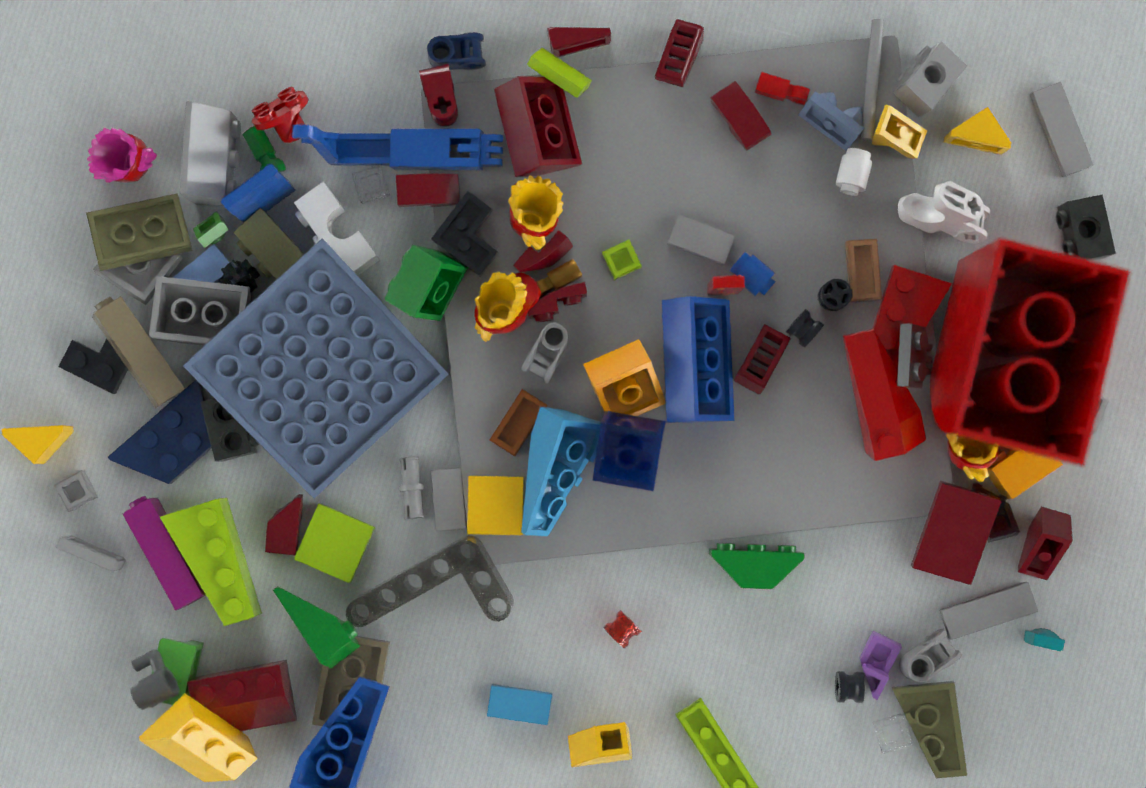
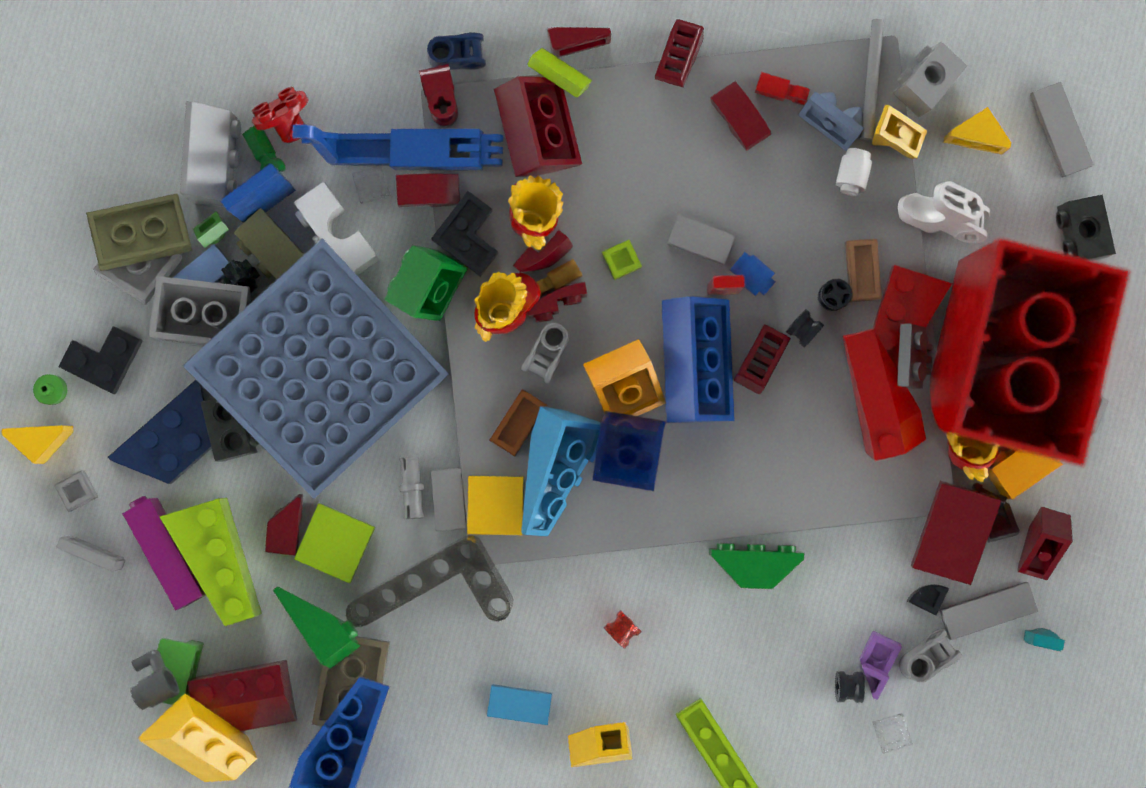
dark pink hair [87,128,157,183] -> none
dark tan brick [92,296,185,409] -> none
olive wing [892,681,968,779] -> none
none -> bright green tile [33,374,68,405]
none -> black tile [907,584,949,616]

